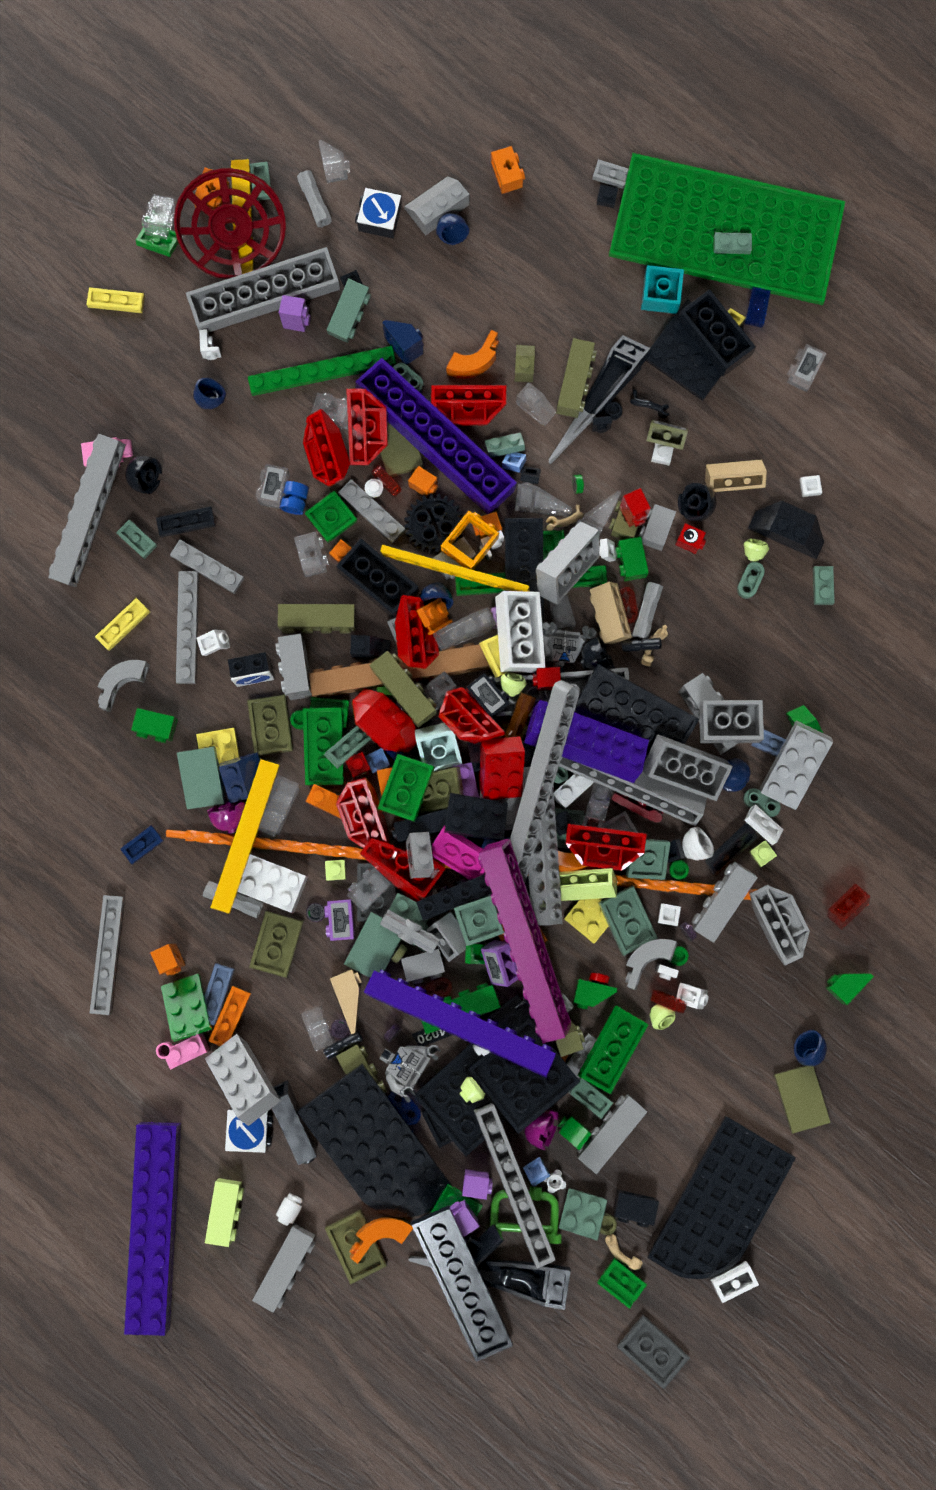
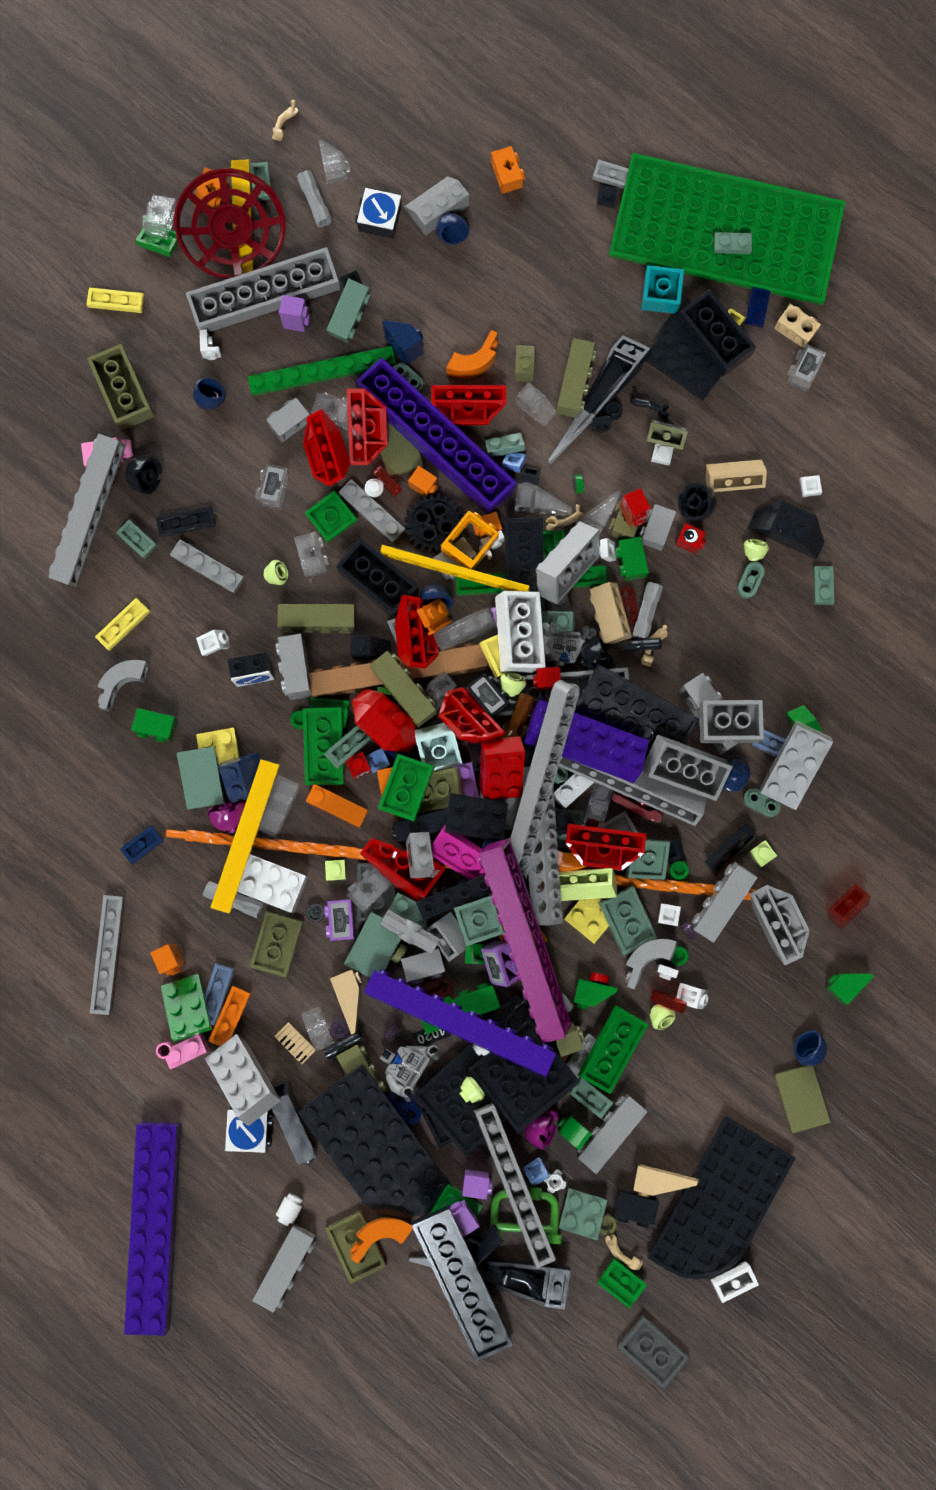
light grey plate [176,571,199,684] -> none
yellowish green brick [205,1178,244,1247] -> none
olive tile [247,694,293,756] -> none
blue wheel [279,481,309,515] -> none
orange plate [329,539,352,563] -> none
red wedge [336,778,390,848] -> none
white hat [682,827,714,861] -> none
white plate [744,804,784,845] -> none
none -> olive brick [87,344,155,431]
none -> yellowish green cone [264,560,288,585]
none -> light grey brick [266,398,310,443]
none -> tan piece [272,100,298,141]
none -> tan tile [274,1022,316,1064]
none -> sand green plate [541,611,575,631]
none -> tan slope [633,1164,699,1198]
none -> tan brick [774,304,821,349]

